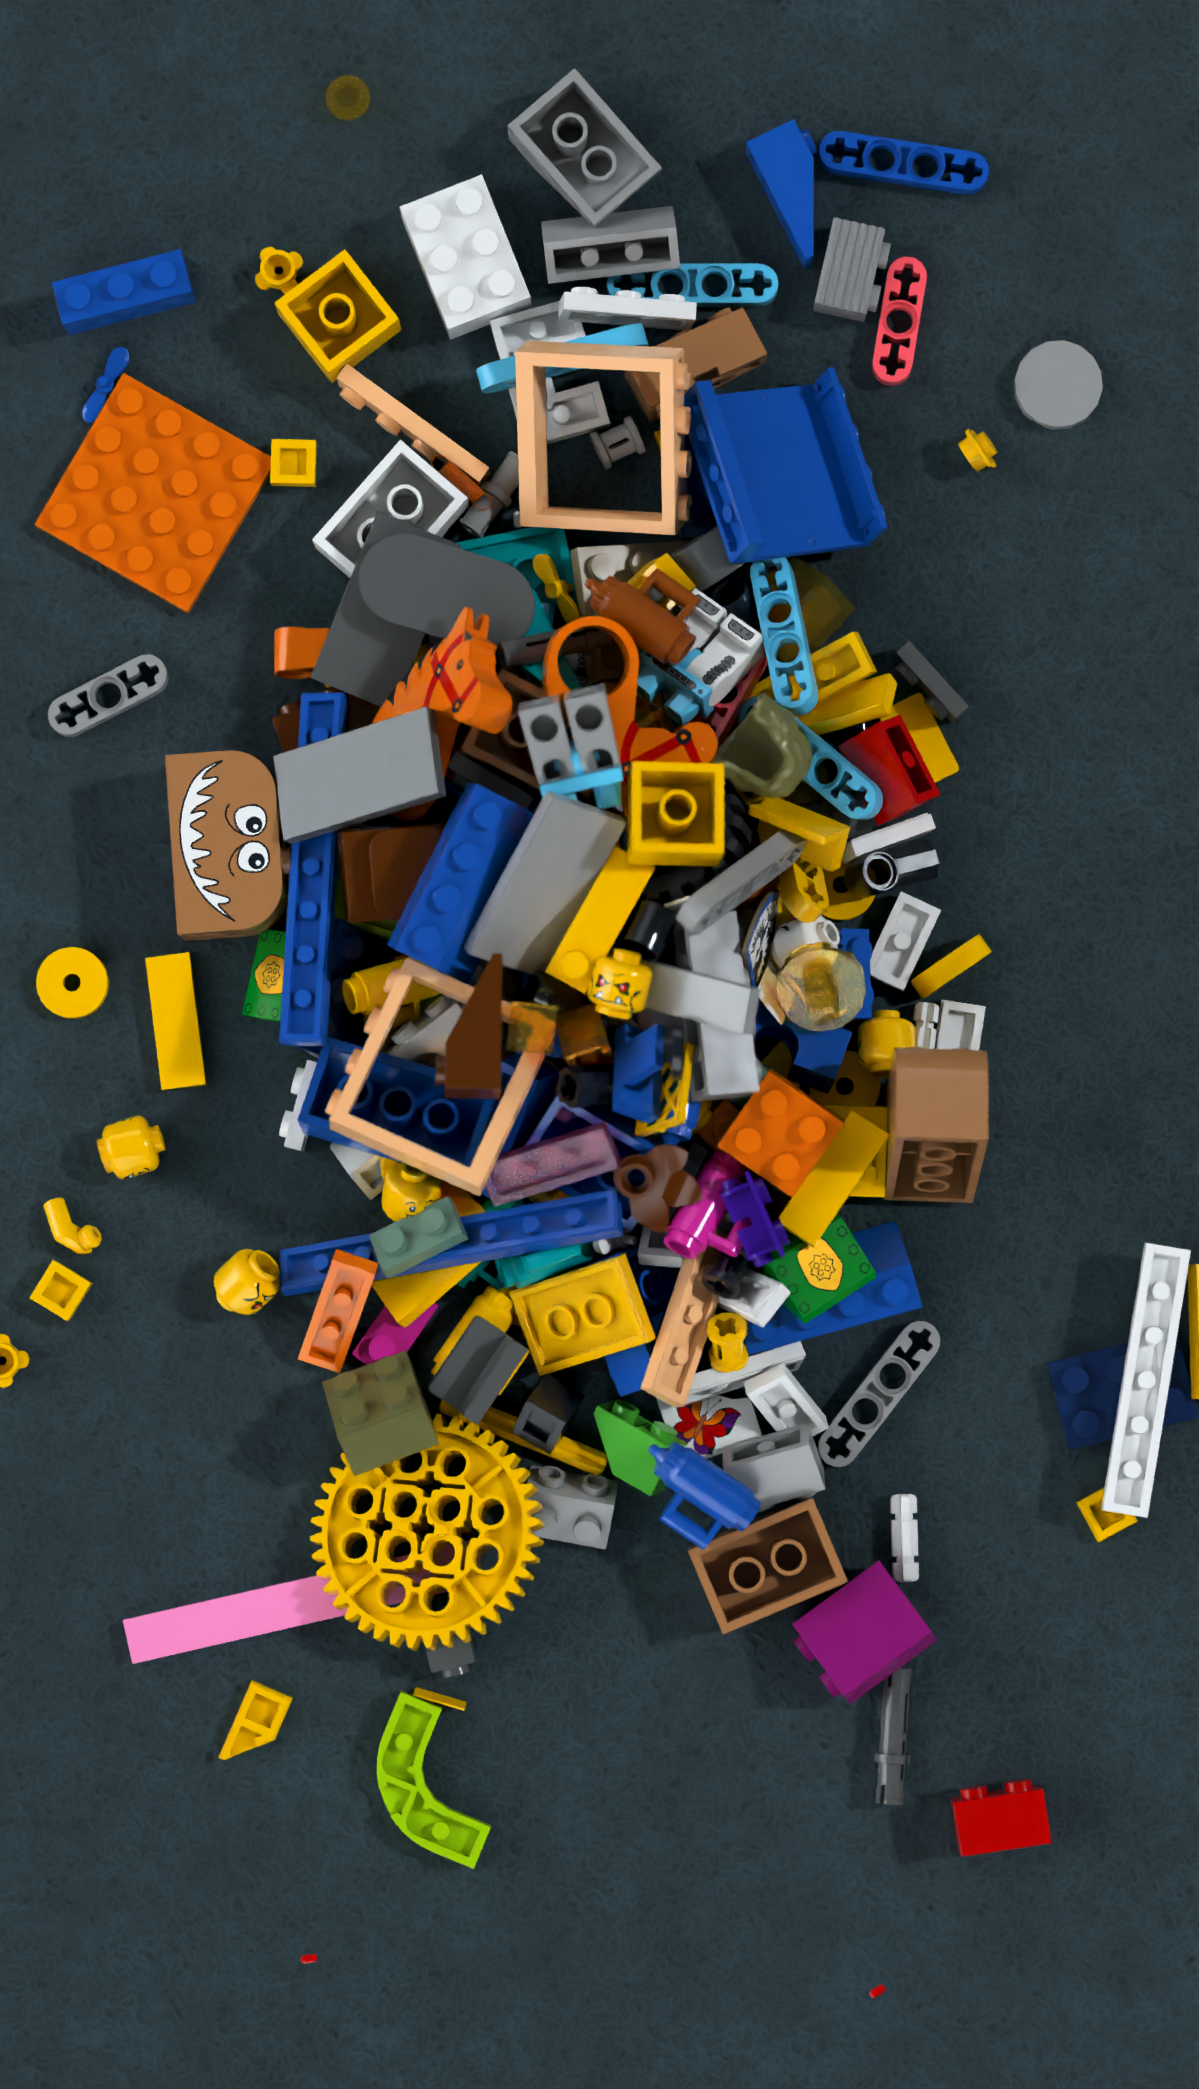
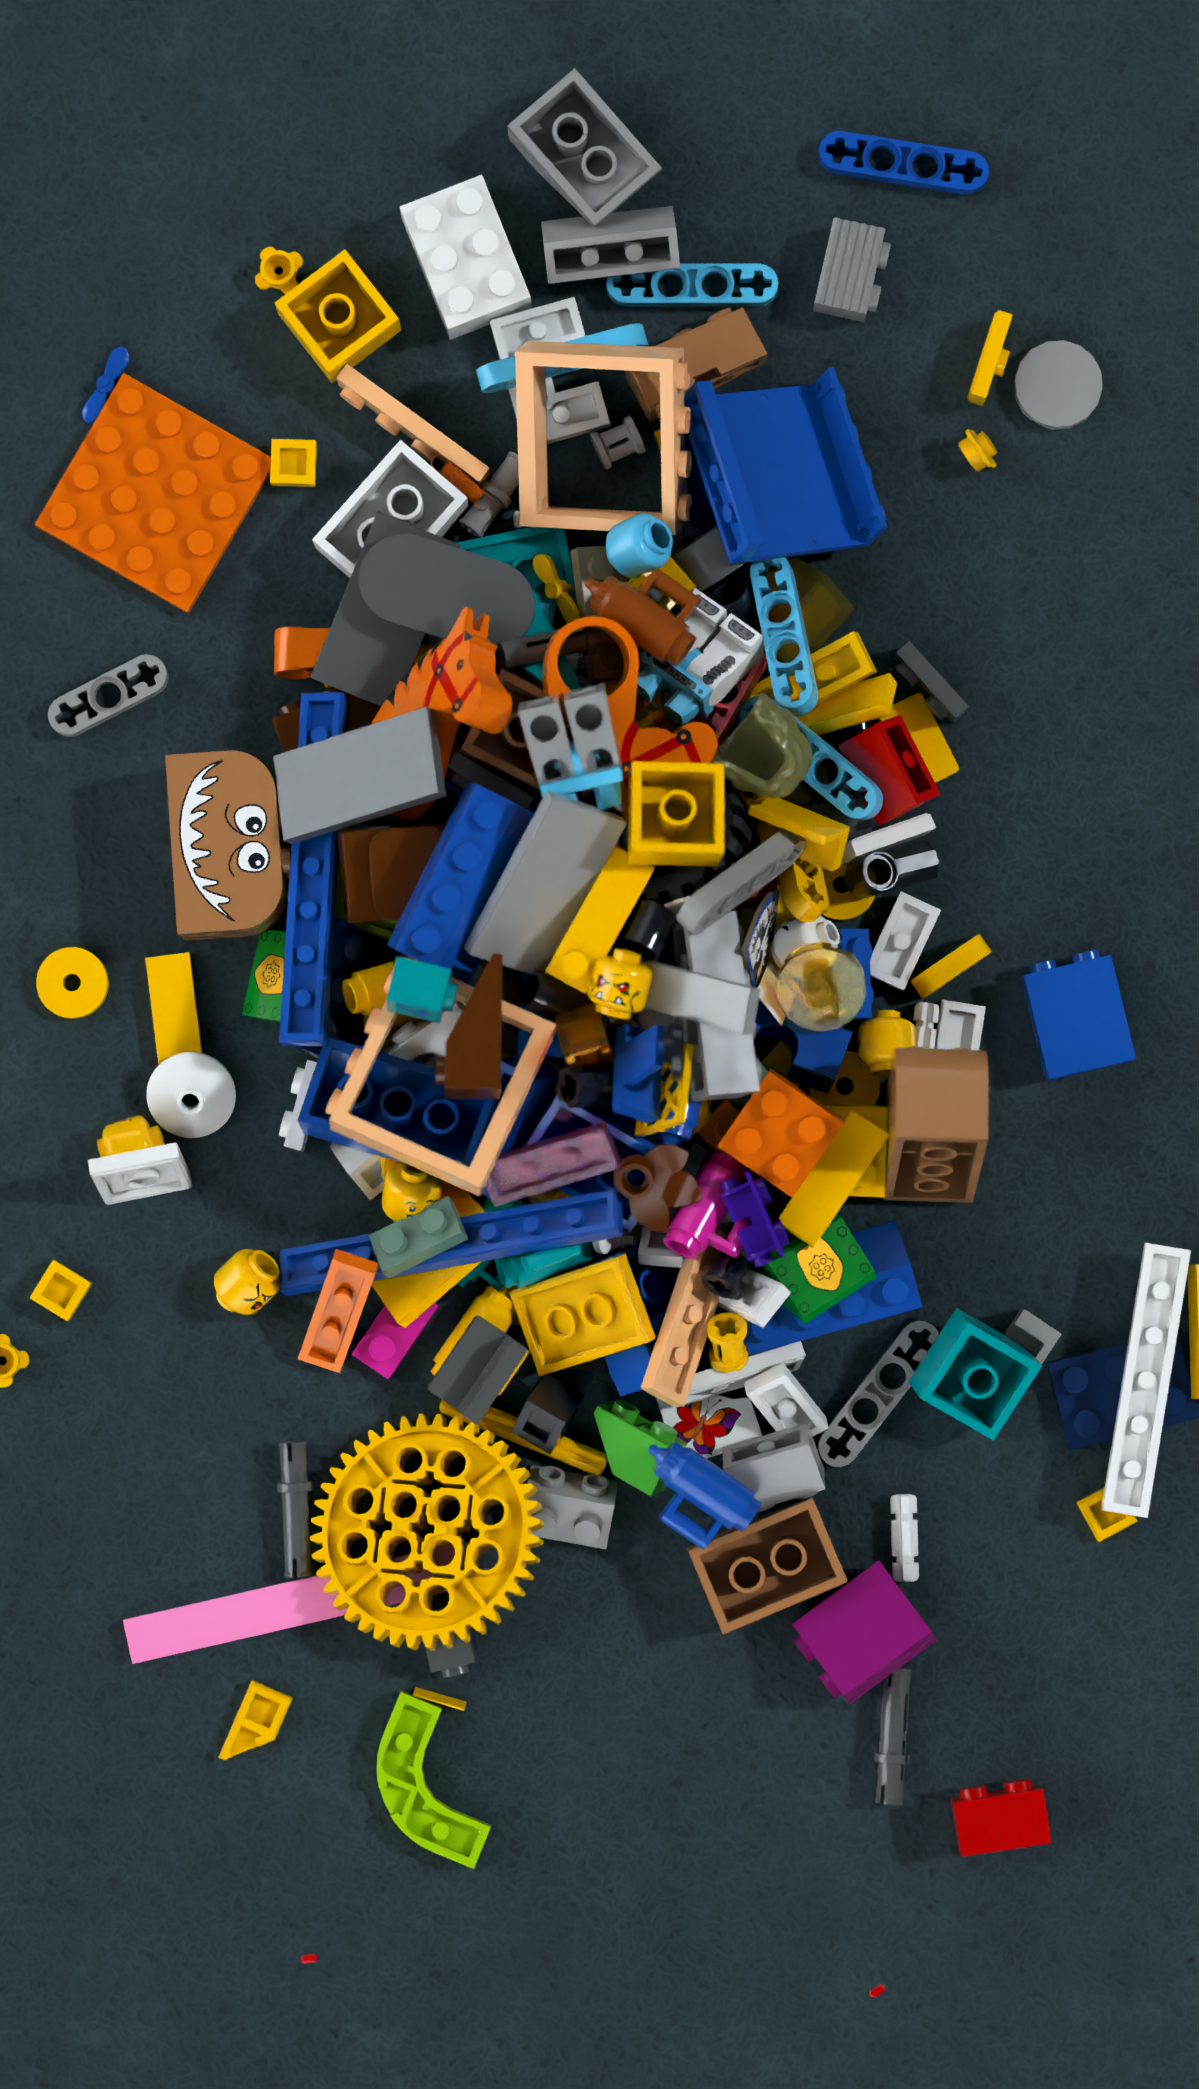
yellow arm [43,1198,102,1254] -> none
blue brick [52,249,196,335] -> none
olive brick [322,1350,439,1476] -> none
clear yellow plate [326,75,370,120] -> none
clear yellow plate [507,1001,557,1055] -> none
white plate [558,287,697,330] -> none
blue slope [745,119,817,269] -> none
coral beam [872,257,927,386] -> none
none -> white tile [88,1142,193,1205]
none -> white dish [146,1052,236,1138]
none -> dark grey pin [277,1441,313,1578]
none -> teal brick [387,956,458,1023]
none -> medium azure head [606,513,673,578]
none -> teal brick [909,1307,1042,1441]
none -> yellow plate [967,310,1013,406]
none -> light grey panel [1004,1308,1062,1365]
none -> blue brick [1020,950,1136,1081]

